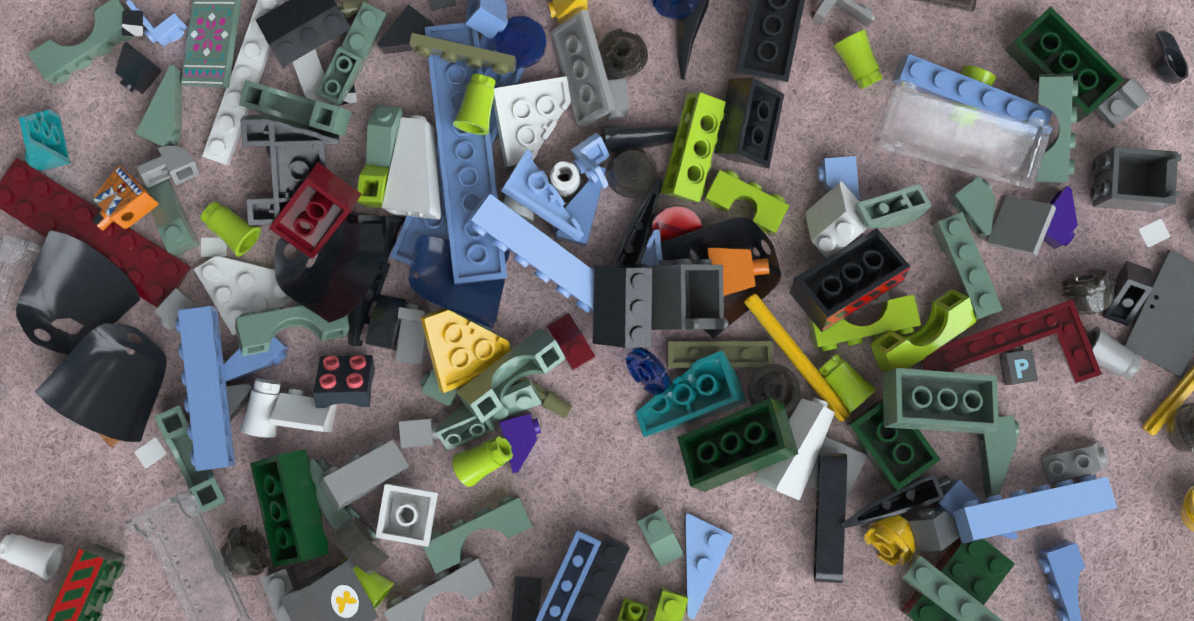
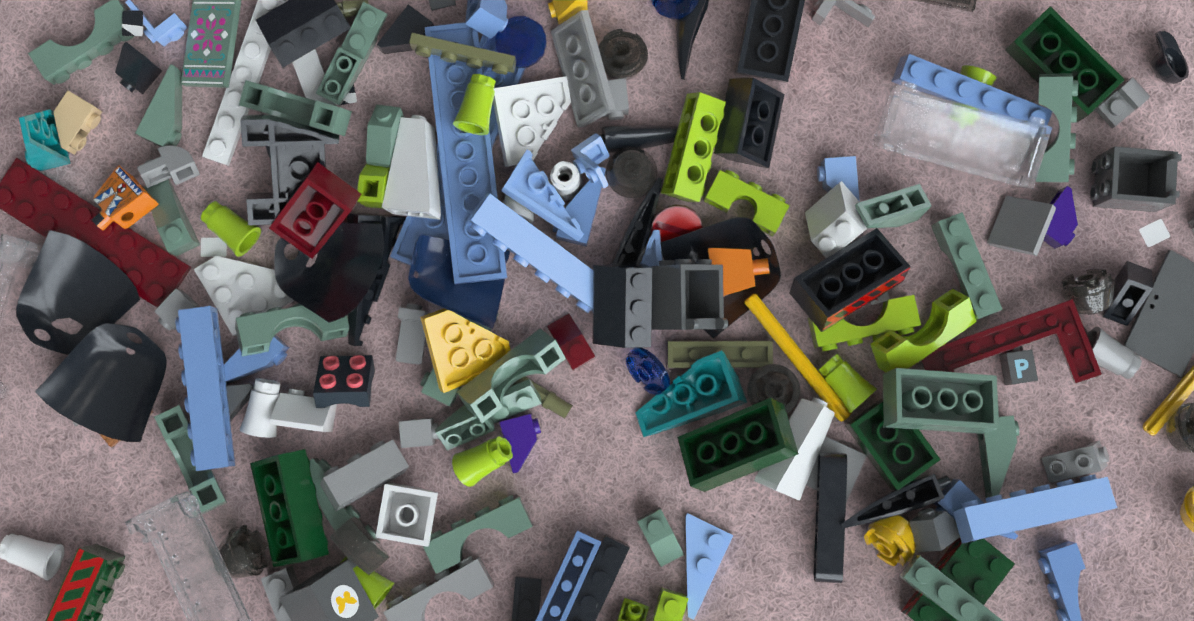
white sticker [135,438,166,468] -> none
black slope [365,295,406,350] -> none
lime plant [833,29,883,90] -> none
sand green slope [948,176,995,240] -> none
none -> tan slope [54,90,102,155]

